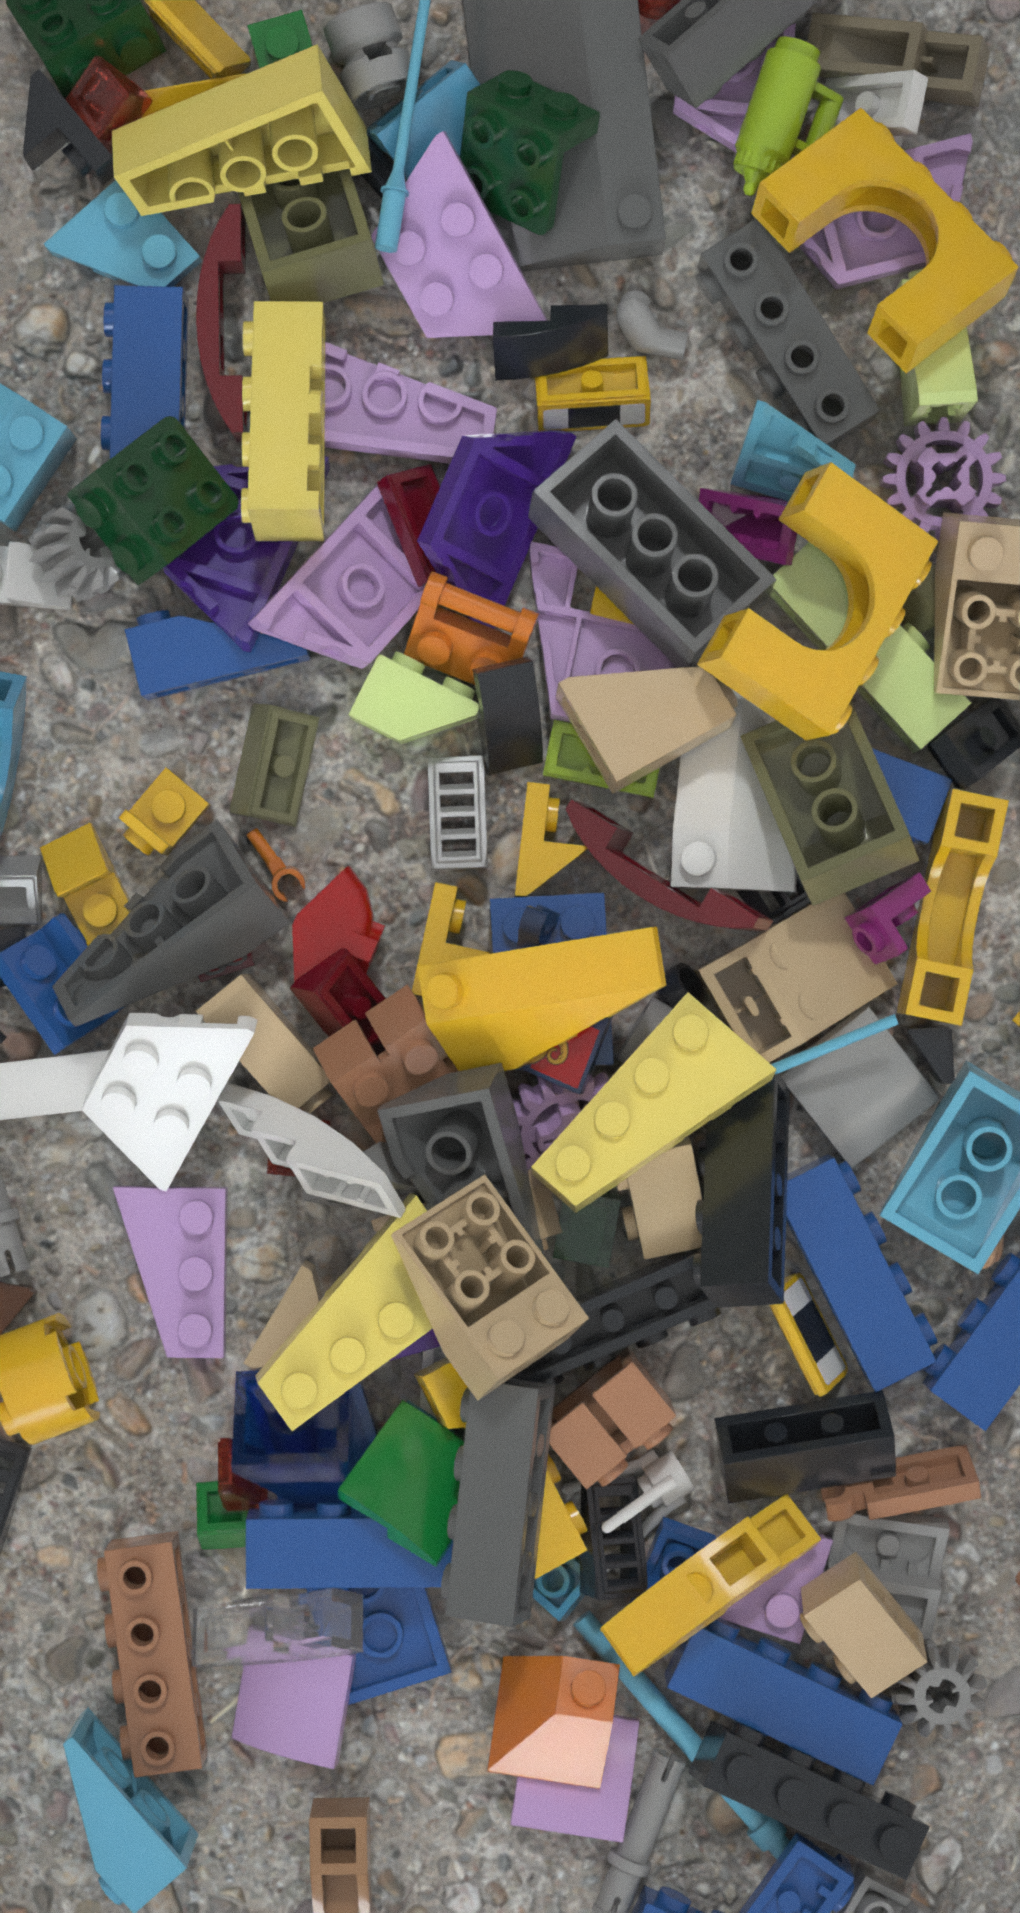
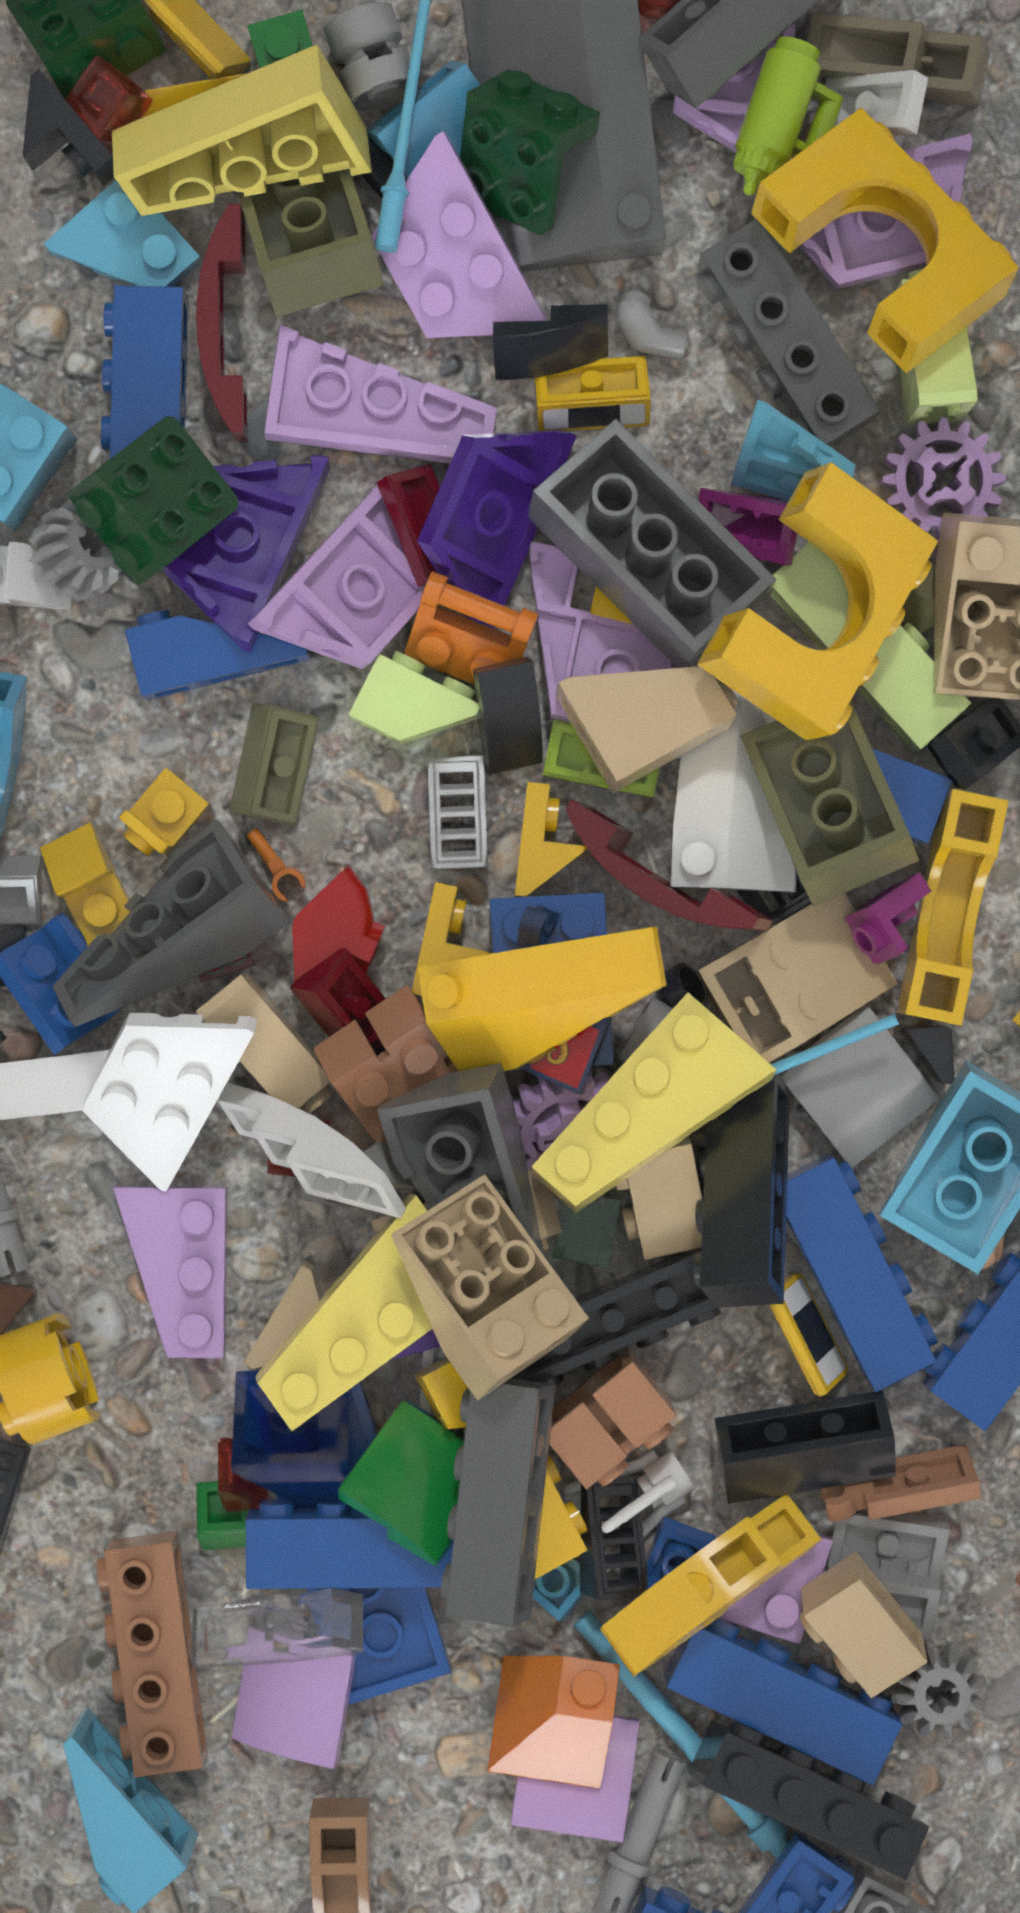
light yellow wedge [241,301,326,541] -> none

